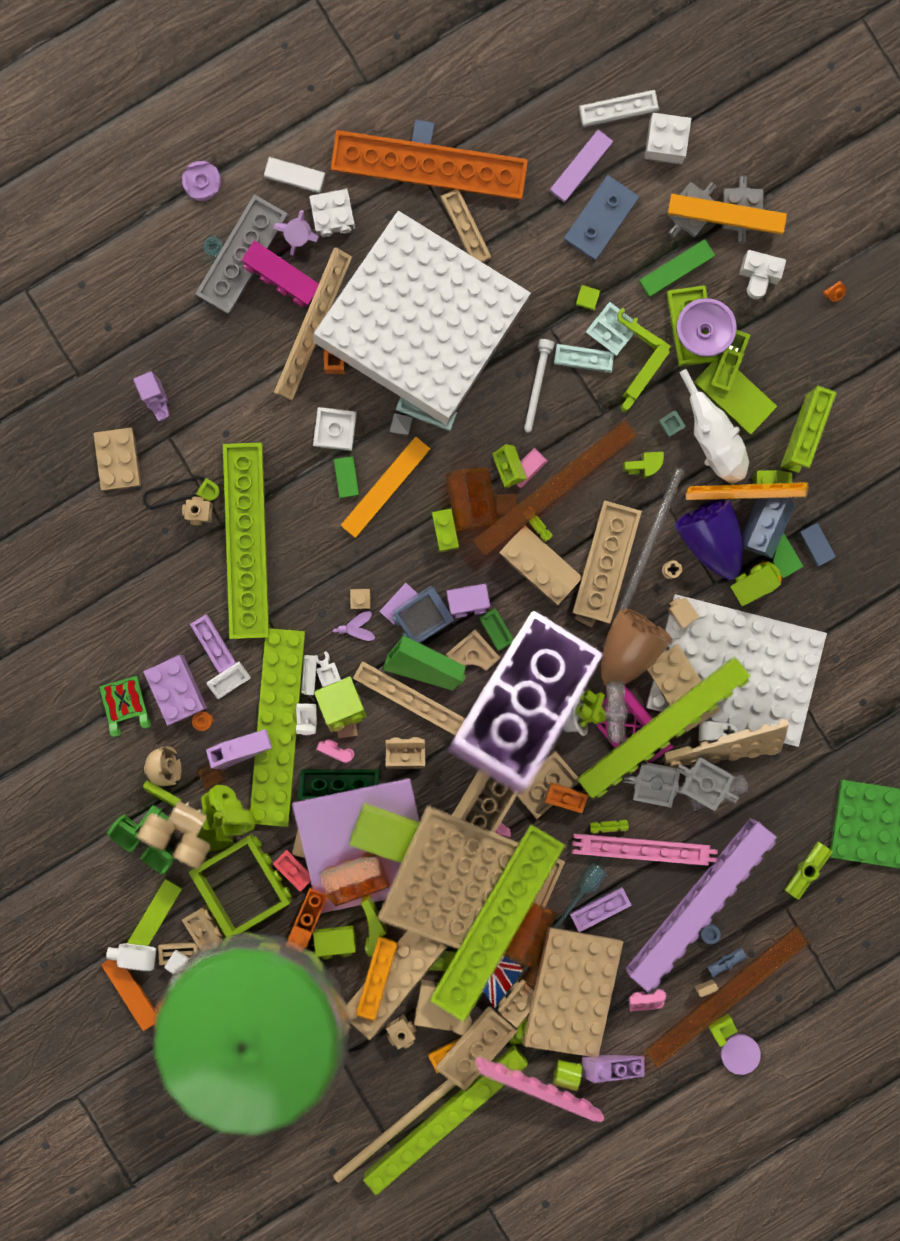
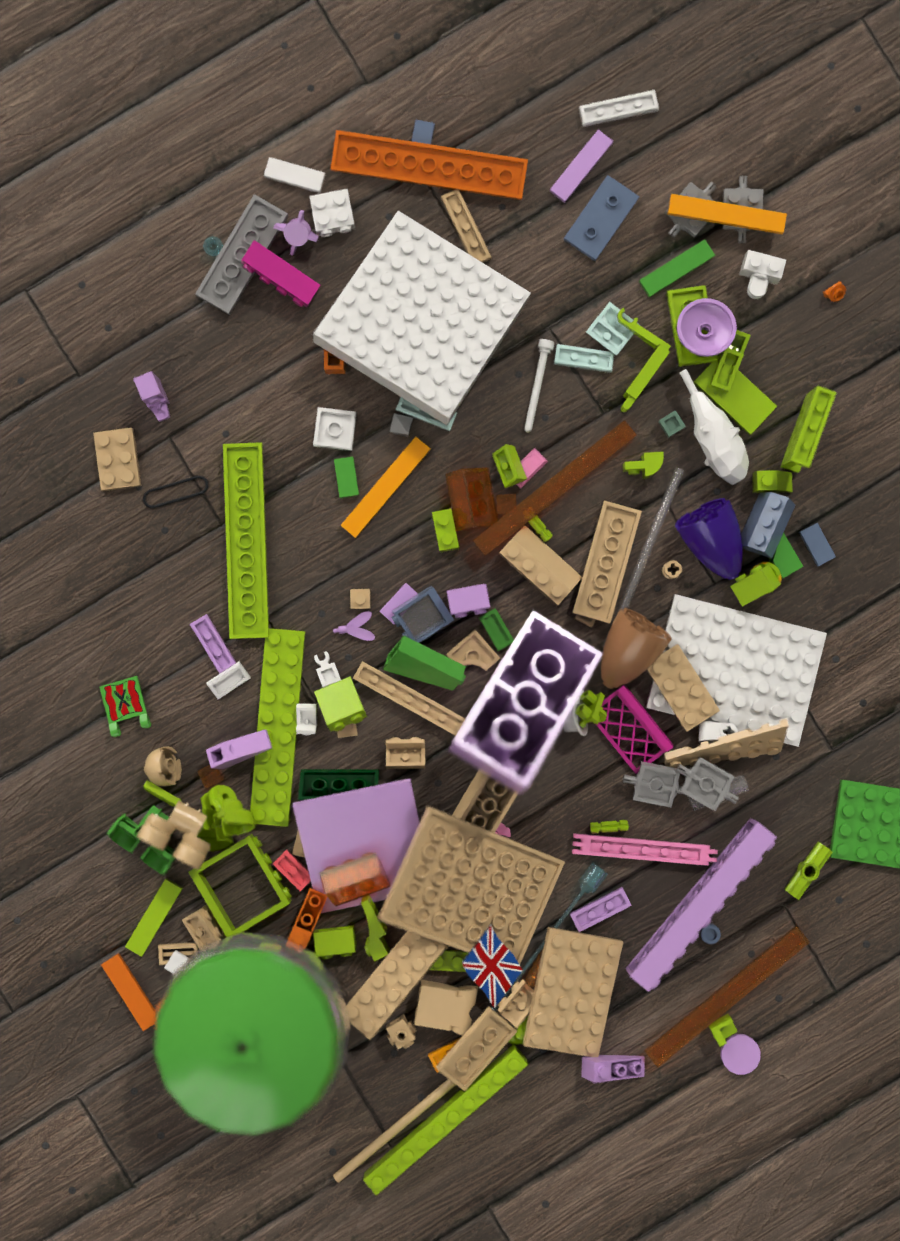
white piece [106,943,156,971] -> none
lavender brick [143,655,207,725] -> none
lavender tile [182,161,221,201] -> none
tan brick [182,497,213,525] -> none
orange plate [192,711,214,731] -> none
lime tile [195,478,219,501] -> none
tan tile [274,248,352,401] -> none
white tile [301,655,317,695] -> none
bright pink plate [317,739,355,762] -> none
lime brick [350,803,420,863] -> none
light orange tile [356,937,399,1021] -> none
lime plate [430,825,566,1022] -> none
bright pink hinge [475,1057,604,1122] -> none
clear orange slope [503,902,557,968] -> none
tan tile [517,751,579,819] -> none
orange hinge [544,782,589,813] -> none
lime piece [553,1060,582,1091] -> none
lime tile [576,285,600,311] -> none
lime brick [578,656,751,799] -> none
clear piece [605,681,628,743] -> none
bright pink plate [629,990,666,1012] -> none
white brick [644,113,691,164] -> none
tan brick [667,597,700,629] -> none
light orange tile [686,483,808,500] -> none
tan tile [694,979,718,997] -> none
sand blue pin [707,947,747,978] -> none

